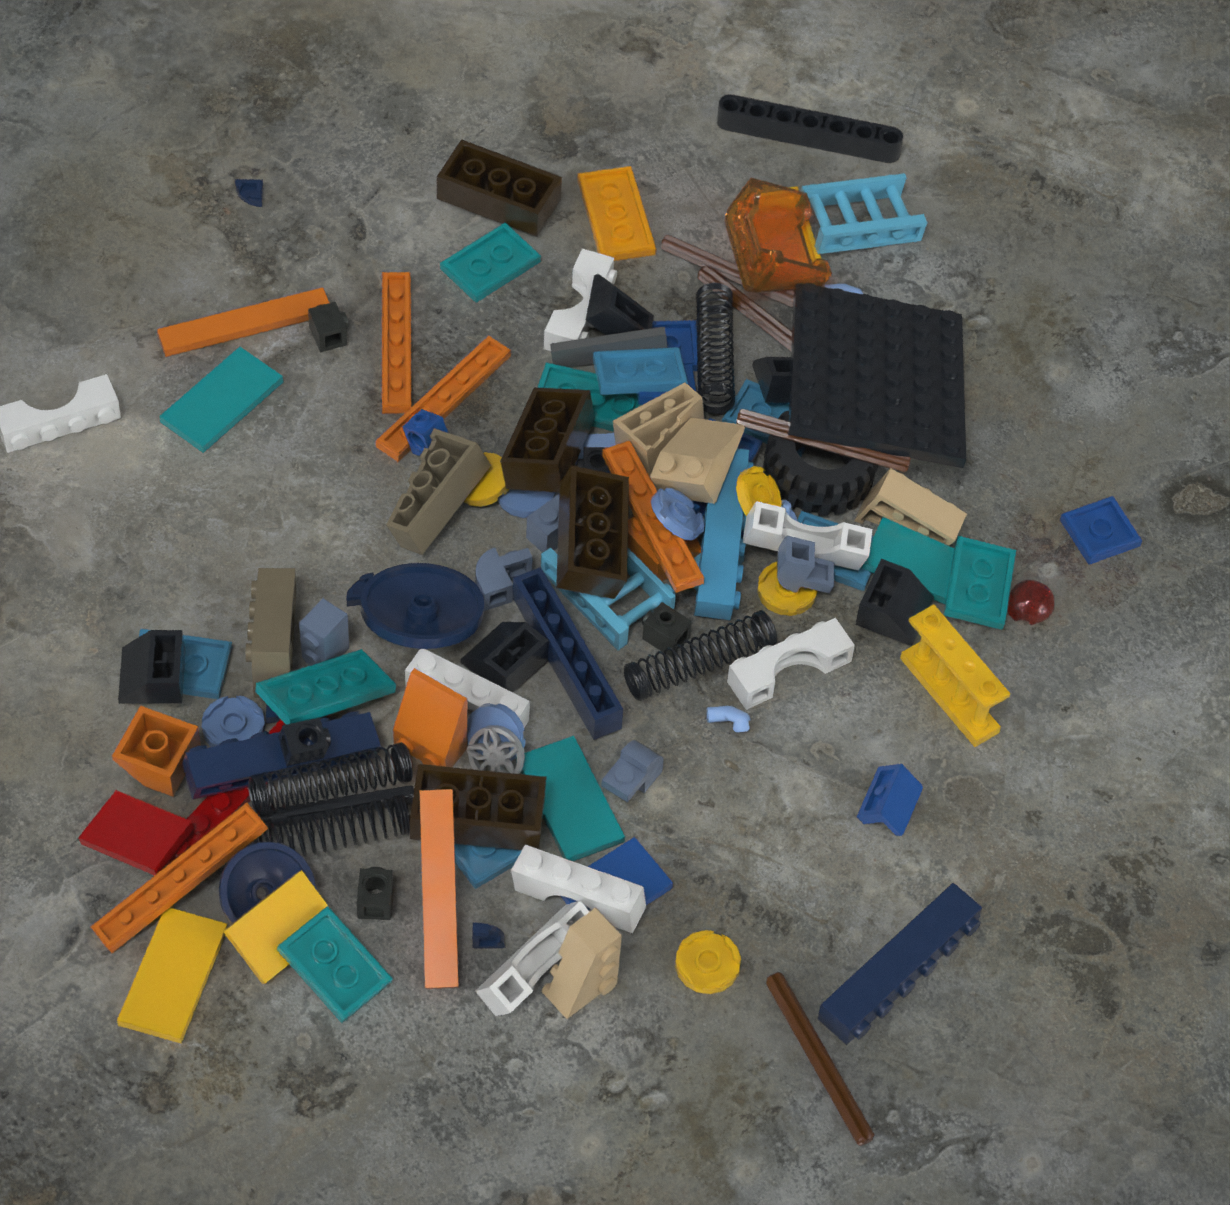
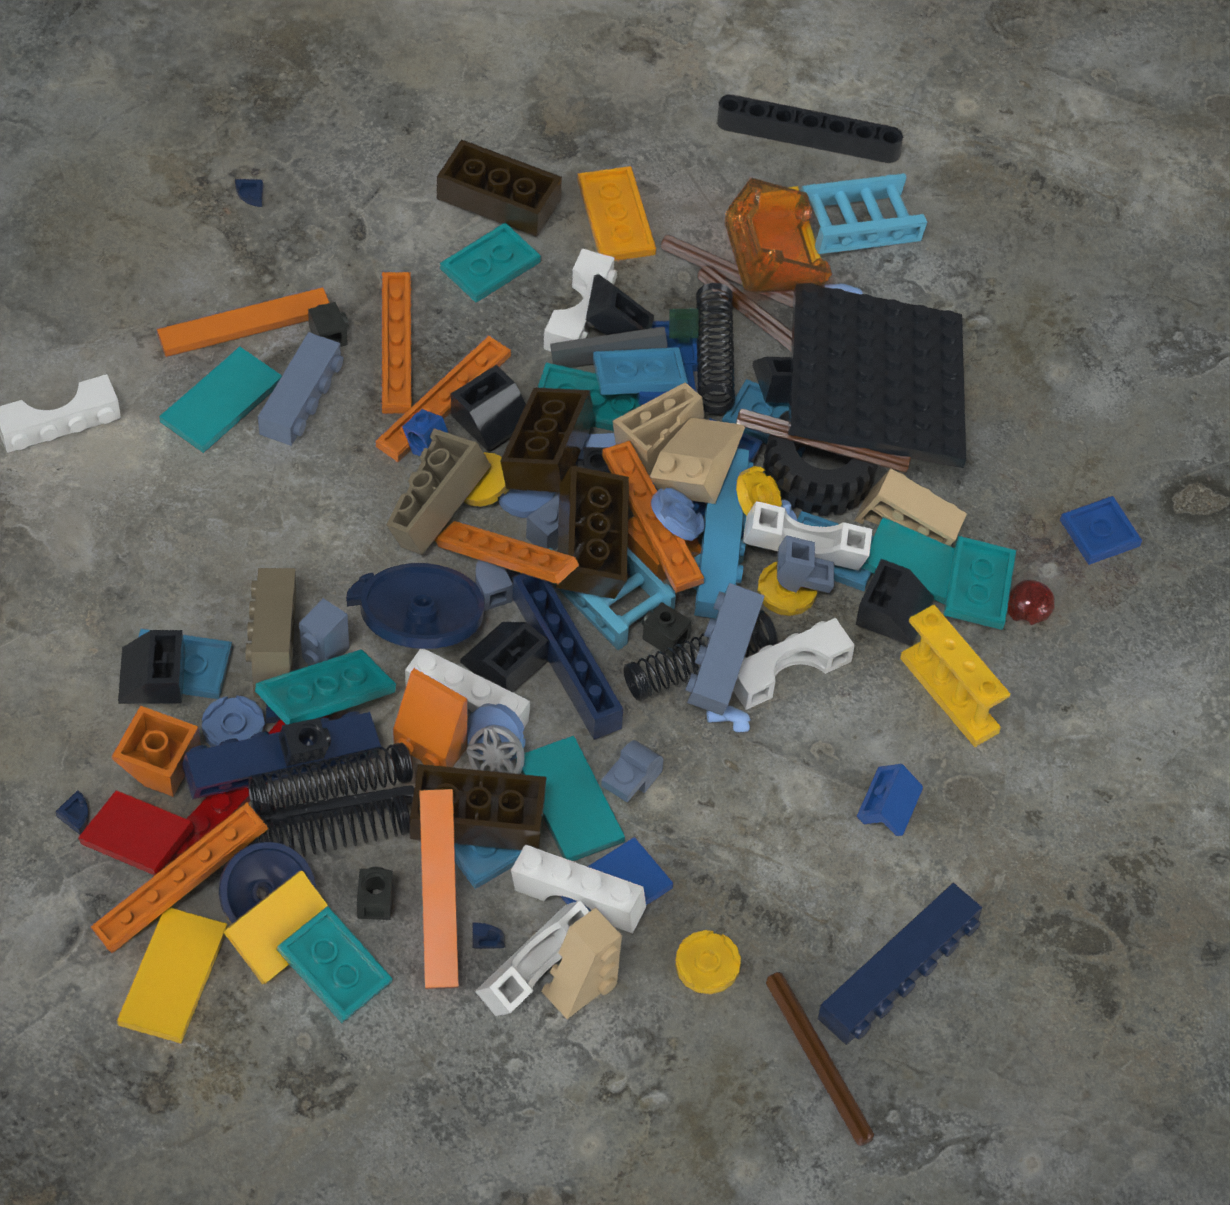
none -> dark blue tile [55,790,89,835]
none -> sand blue brick [258,332,344,446]
none -> orange tile [435,521,579,584]
none -> black slope [451,365,526,452]
none -> clear green tile [669,309,699,343]
none -> sand blue brick [685,583,765,715]

